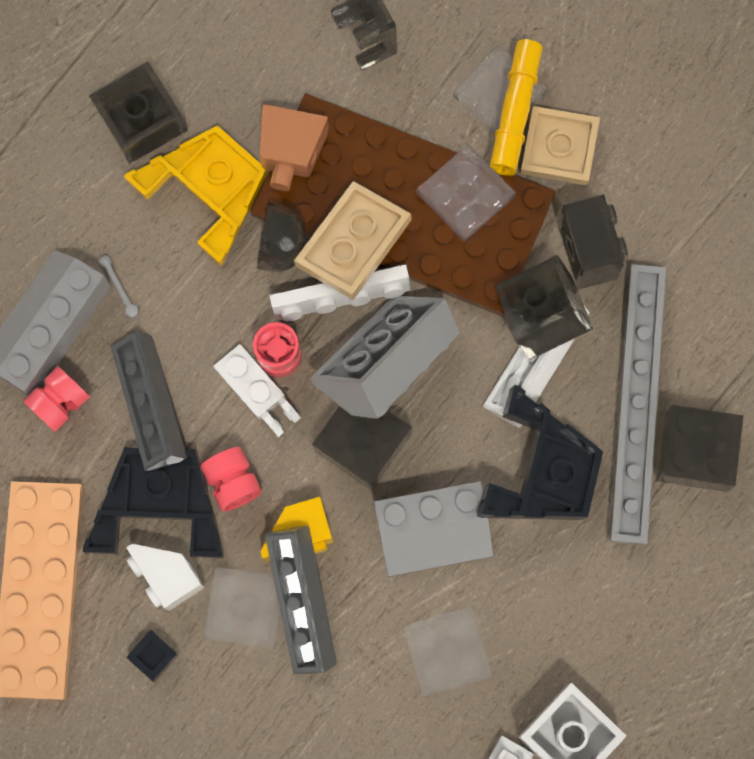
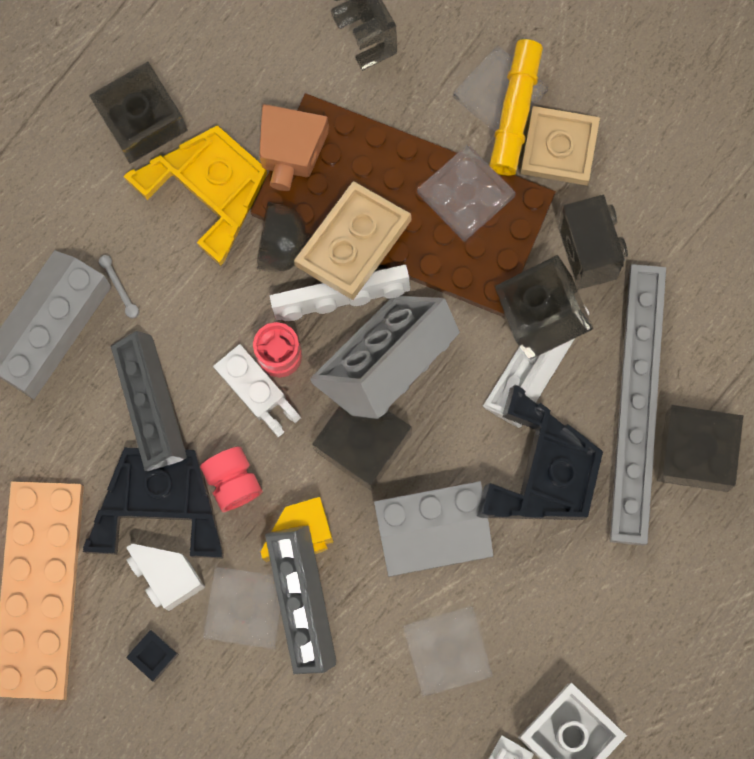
coral wheel [23,366,90,432] -> none

